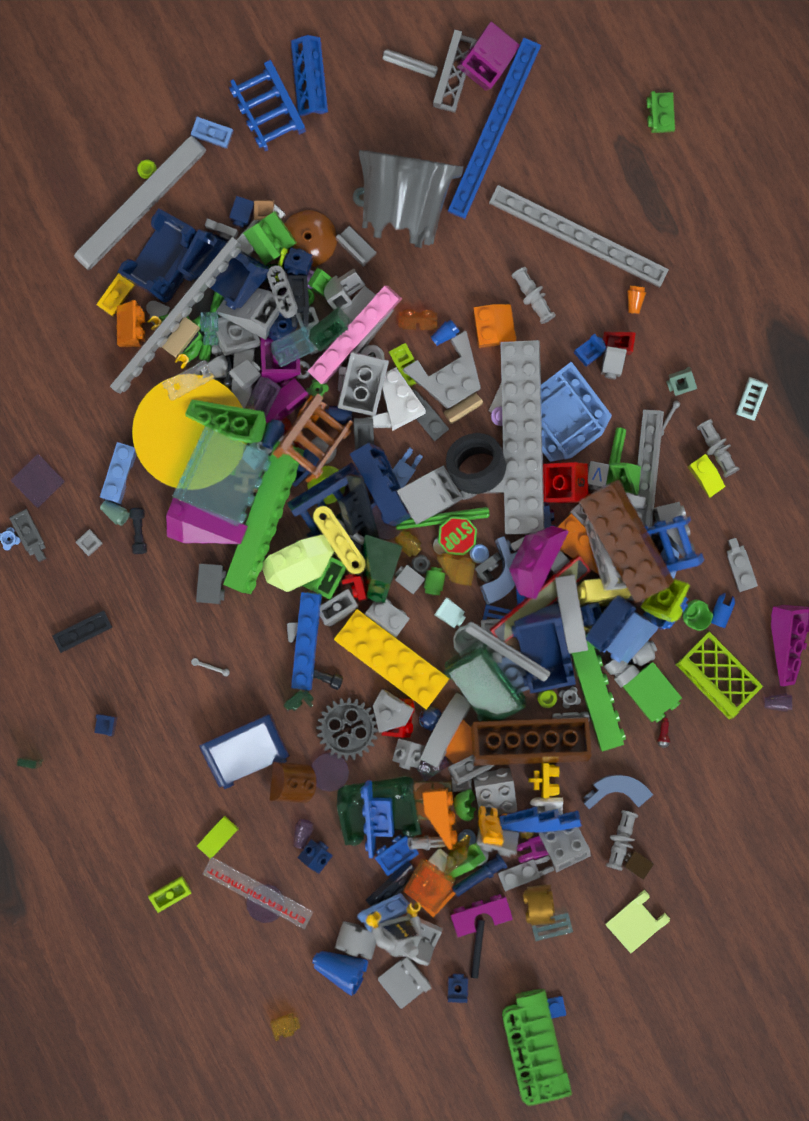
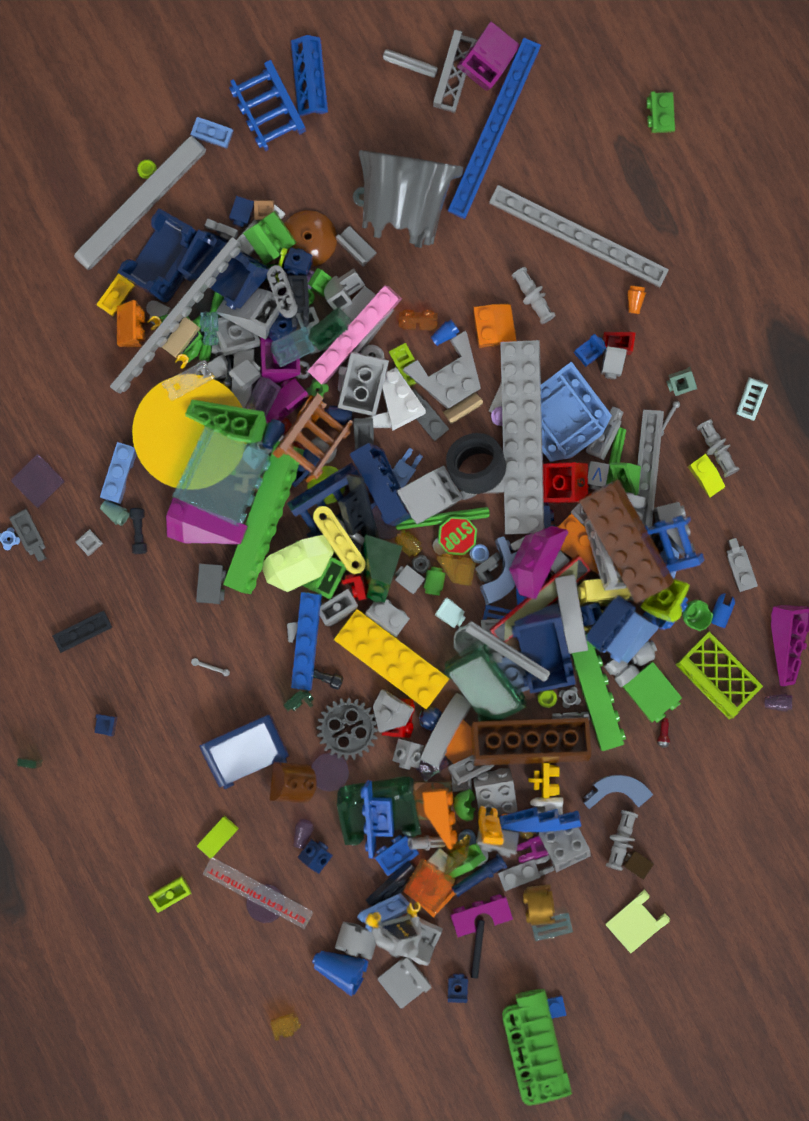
none -> light grey hinge [586,407,623,460]

